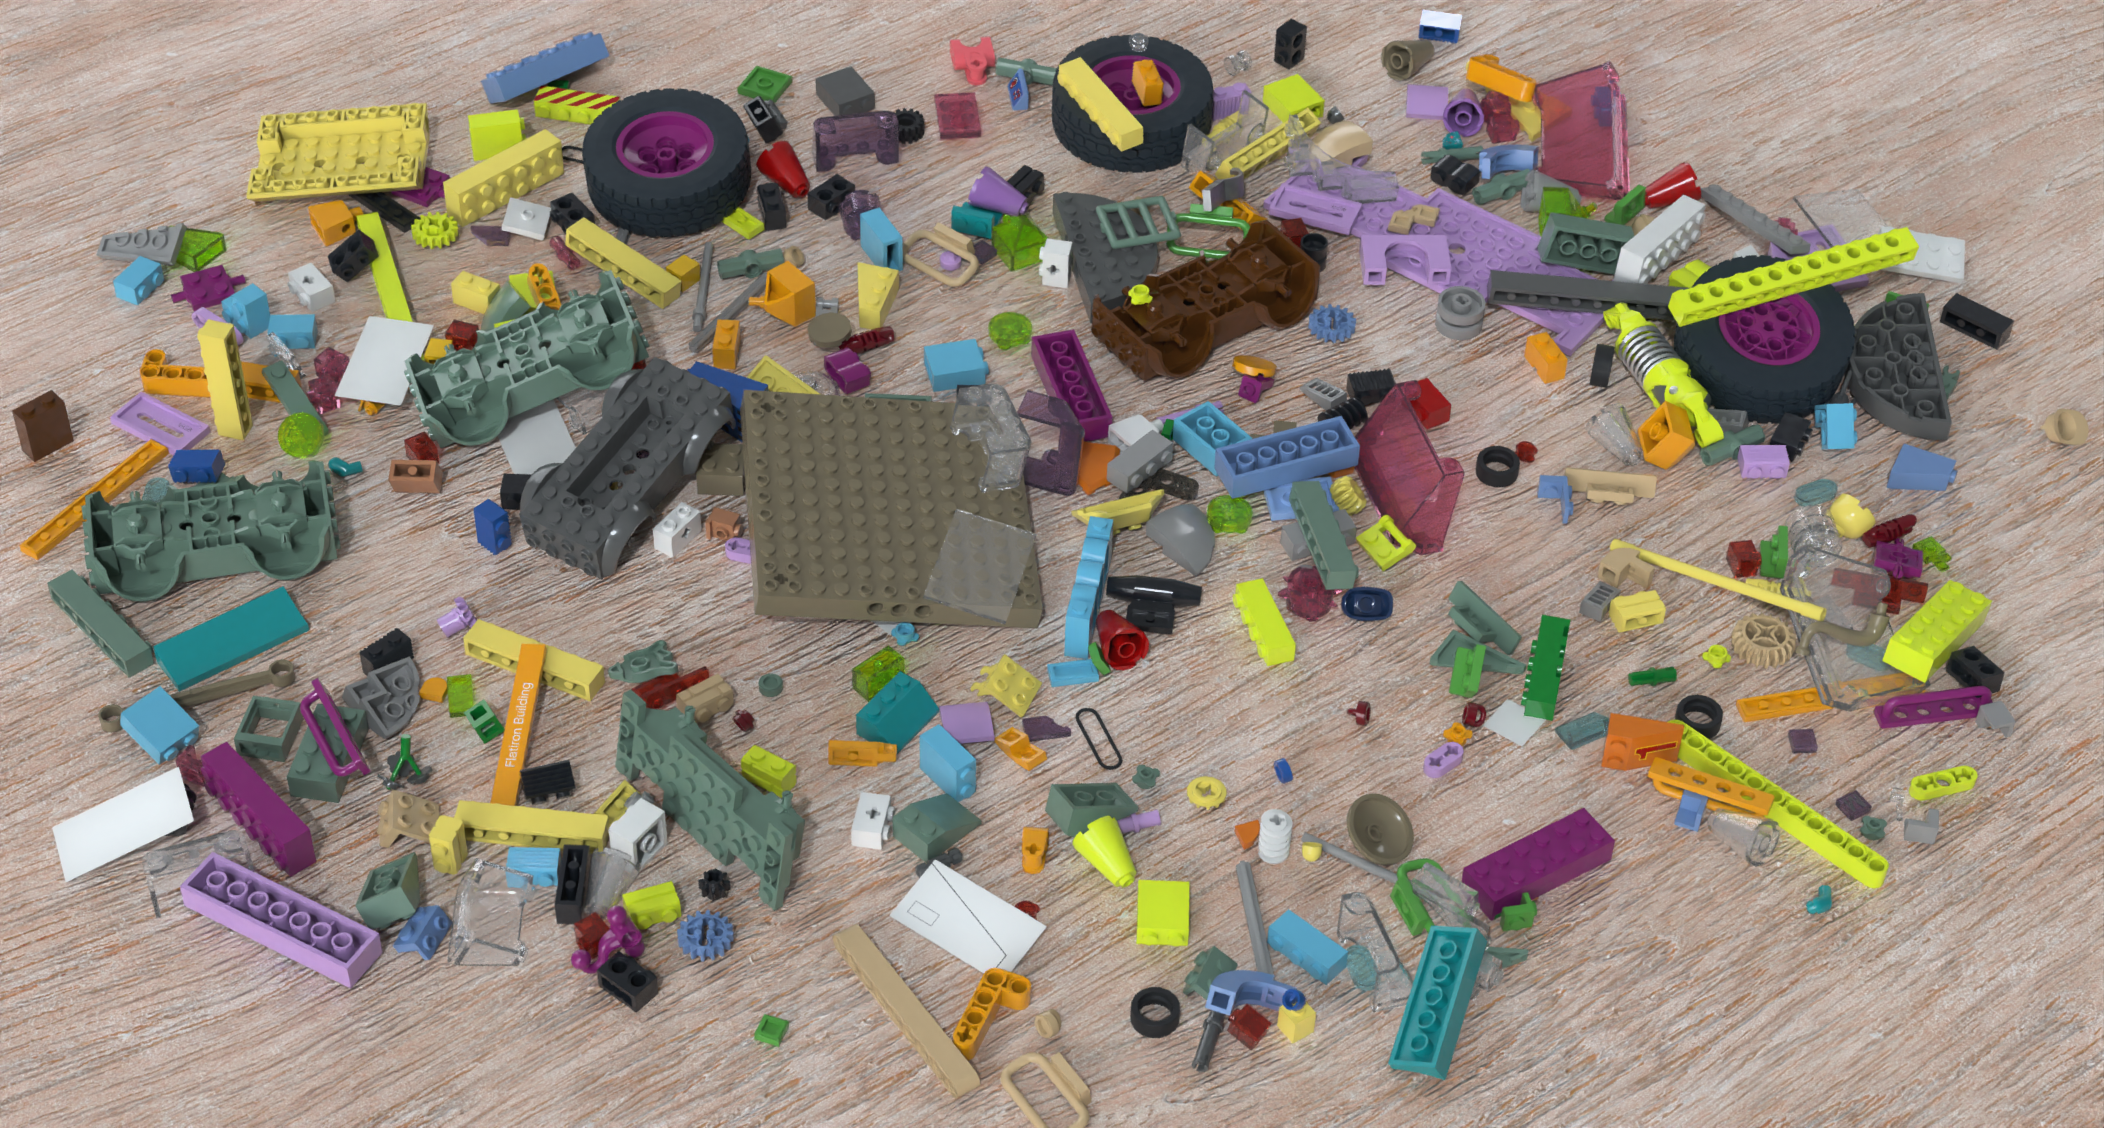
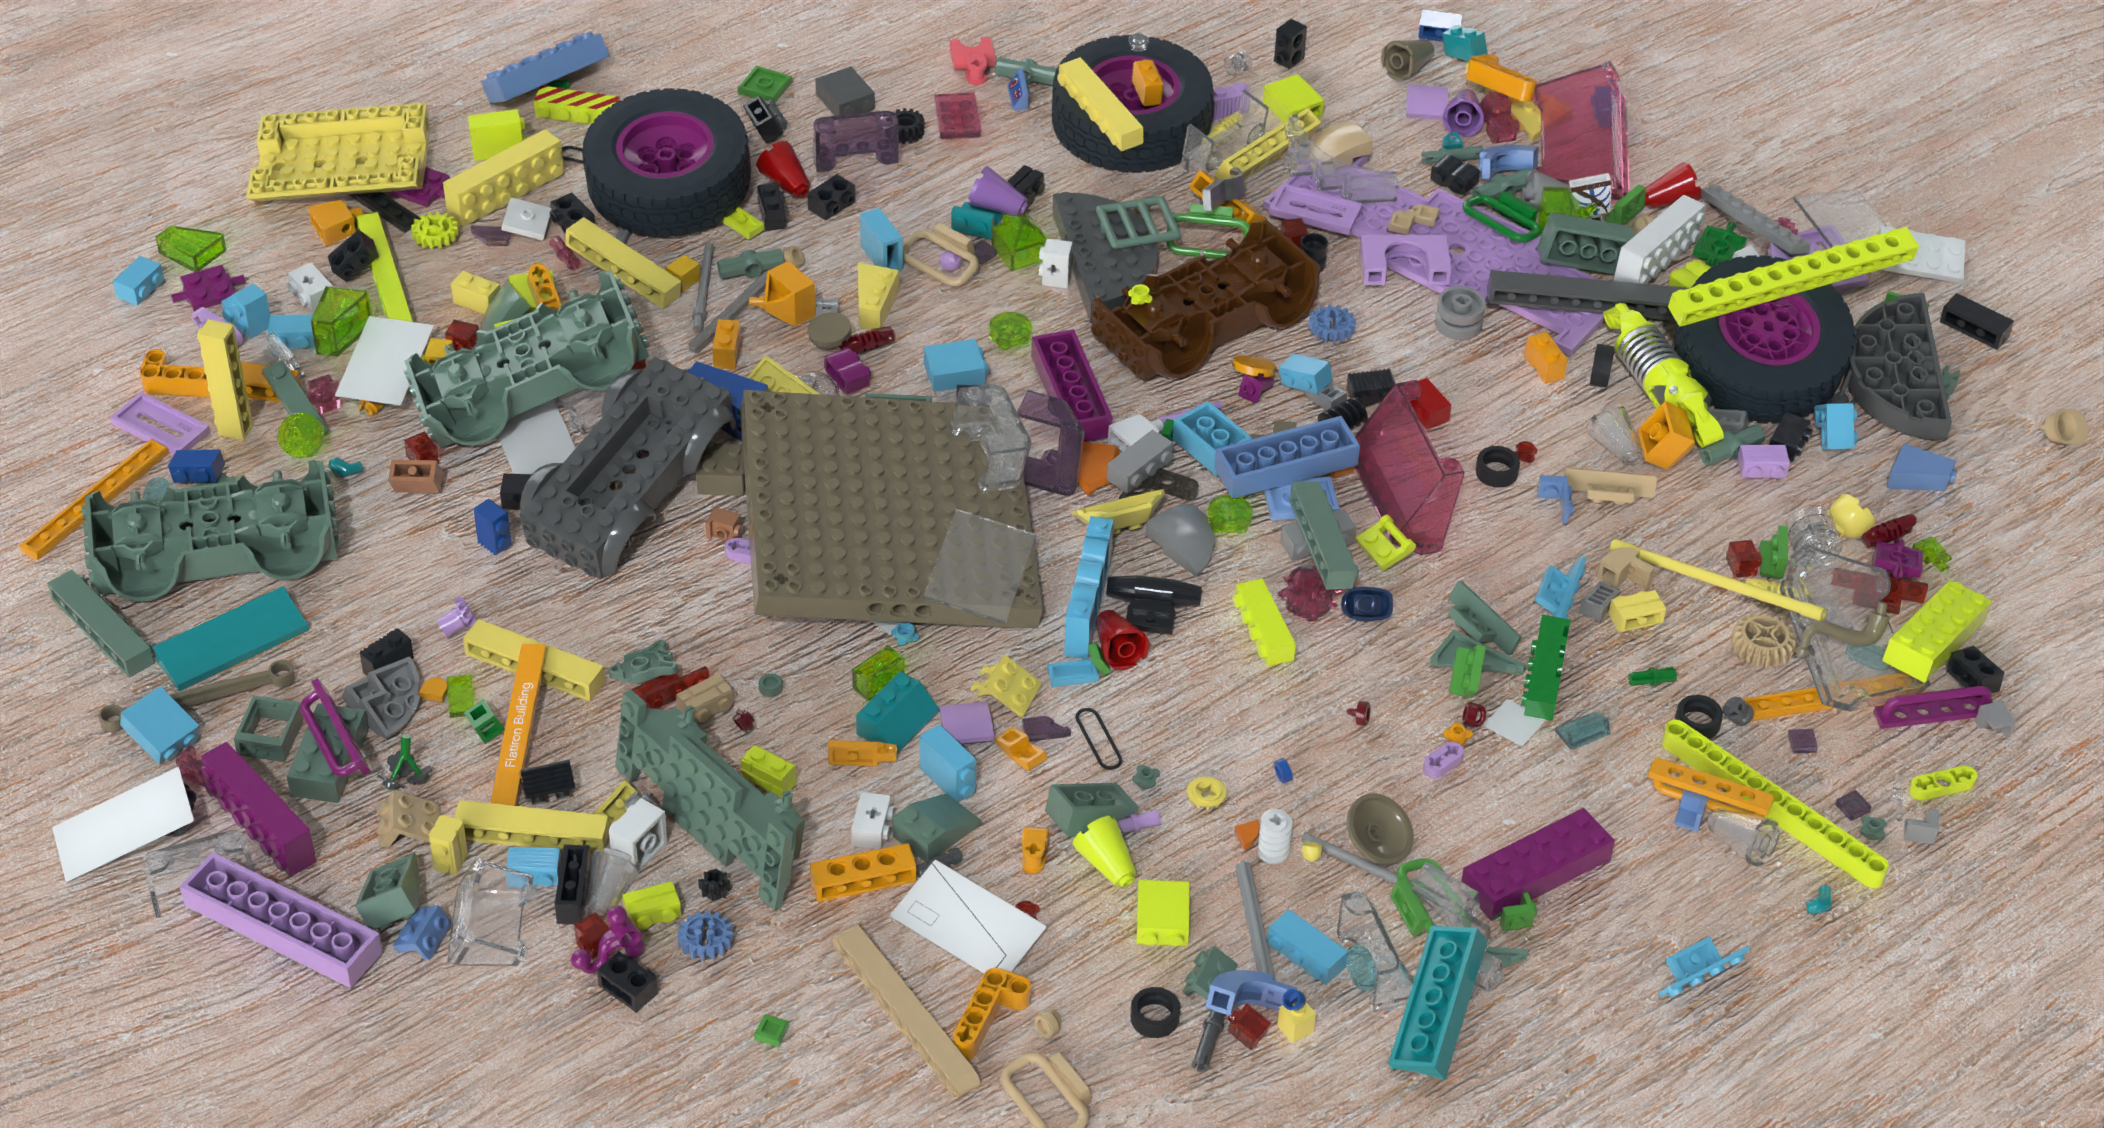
reddish brown brick [12,390,74,462] -> none
light grey wing [96,223,187,266] -> none
clear pink brick [314,347,350,386] -> none
white brick [653,502,702,558] -> none
clear purple brick [839,190,884,240] -> none
dark grey hinge [1327,106,1344,124] -> none
light yellow gear [1330,476,1367,516] -> none
orange slope [1601,713,1684,771] -> none
neon yellow plate [1702,645,1731,668] -> none
clear light blue tile [1794,479,1838,507] -> none
none -> clear neon green slope [311,286,372,357]
none -> light orange brick [810,843,916,902]
none -> medium azure brick [1278,353,1333,394]
none -> teal brick [1442,25,1488,61]
none -> green bar [1462,191,1542,243]
none -> medium azure bracket [1534,556,1587,619]
none -> torso [1569,173,1611,221]
none -> medium azure bracket [1658,936,1750,997]
none -> green plate [1692,222,1748,267]
none -> dark grey wheel [1723,696,1754,726]

